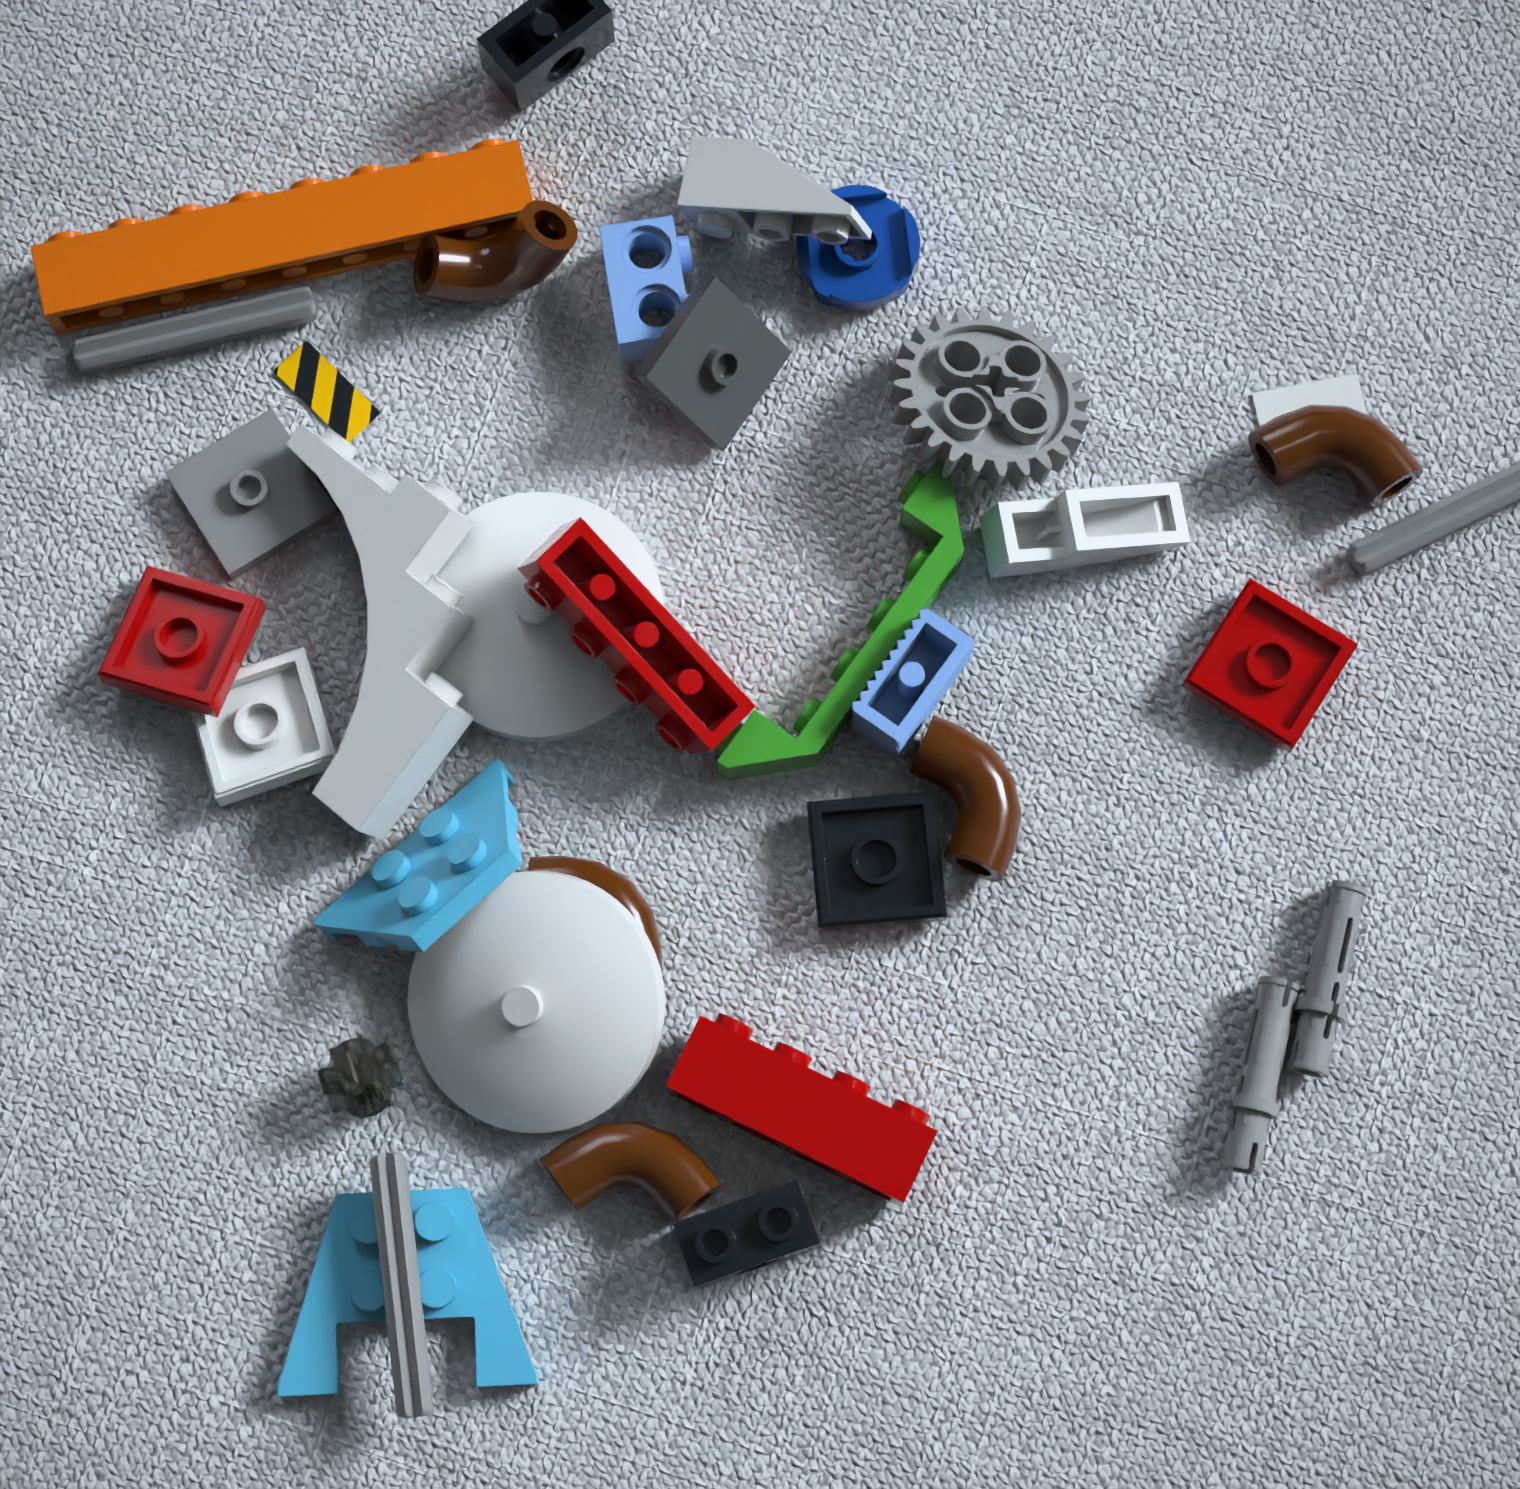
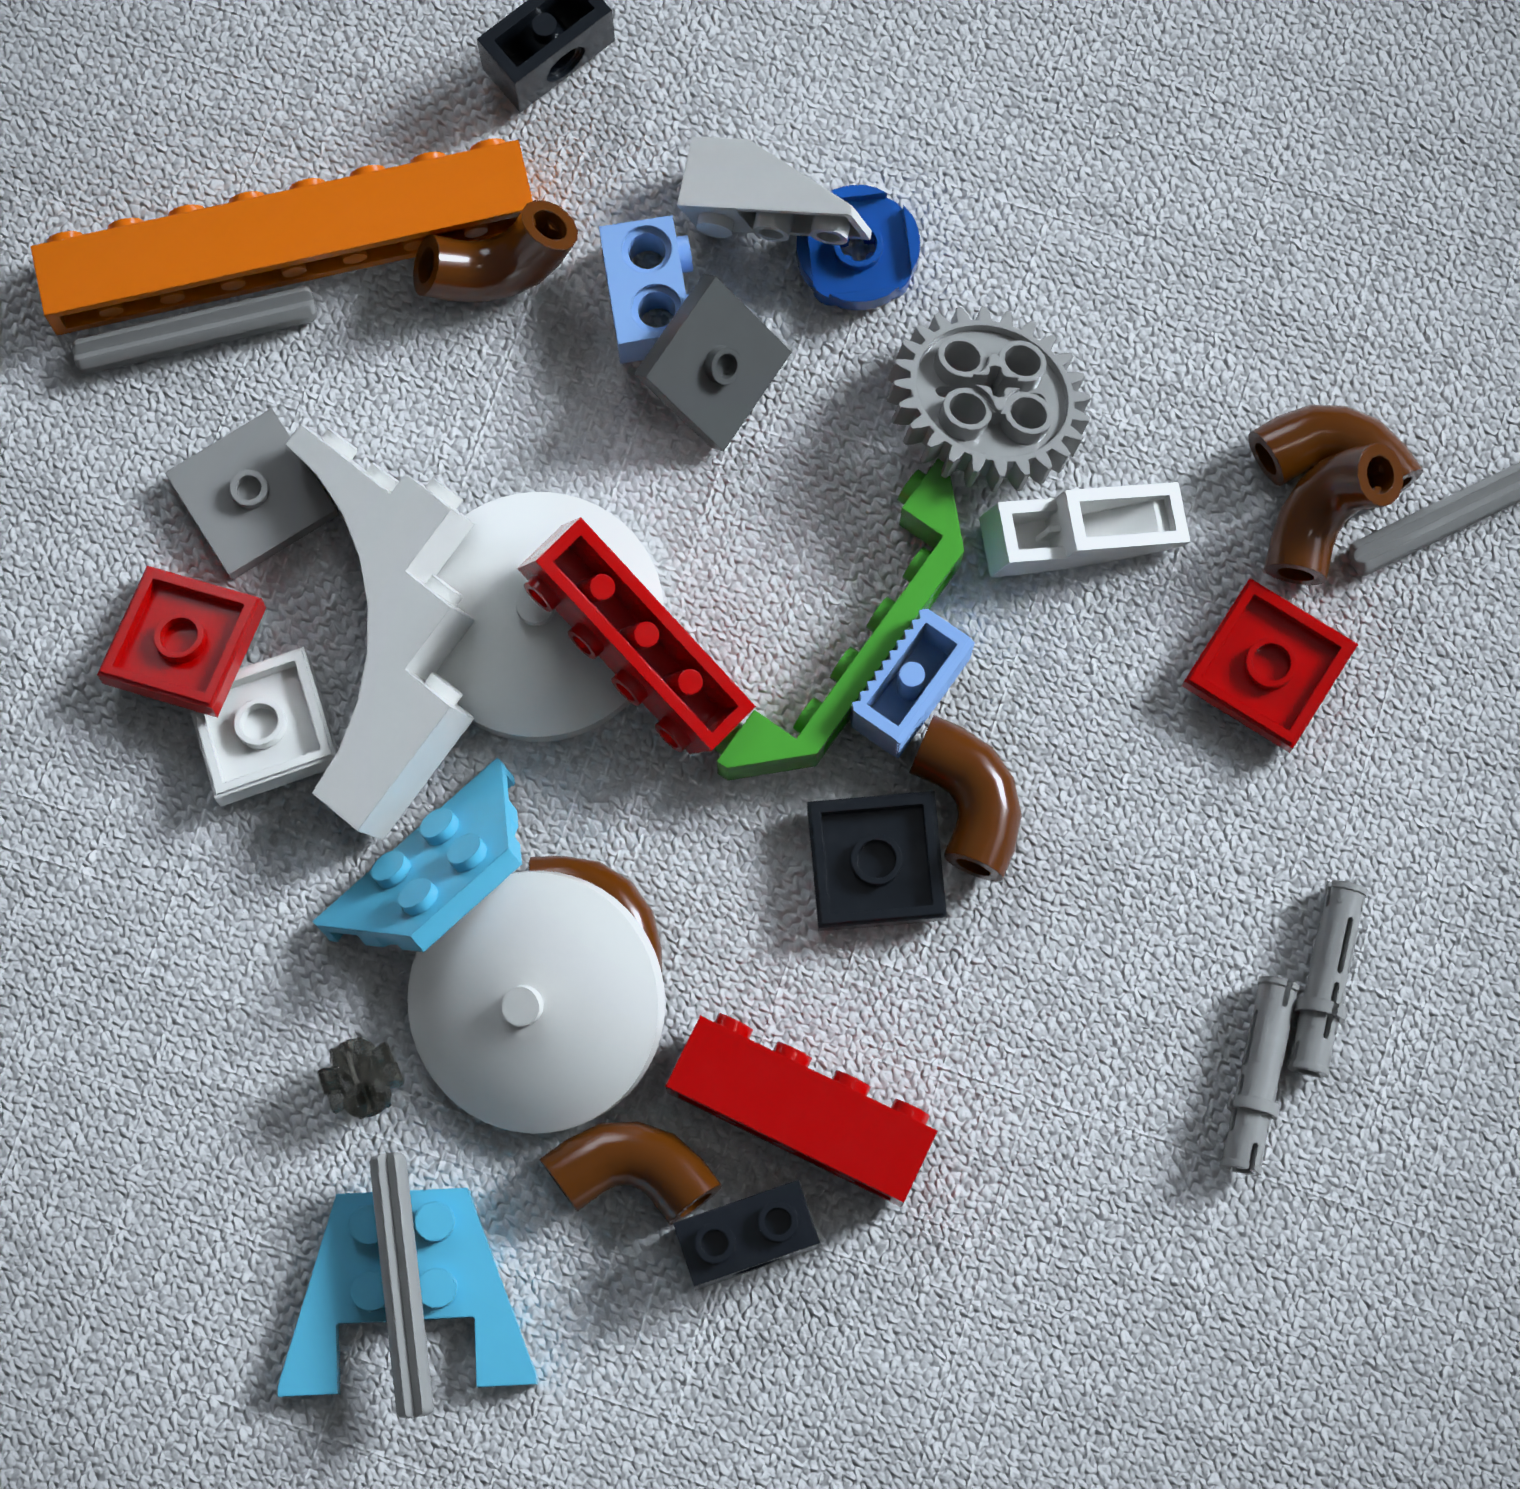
sticker [274,341,380,443] -> none
white sticker [1252,374,1367,427] -> none
none -> reddish brown cylinder [1264,443,1403,585]

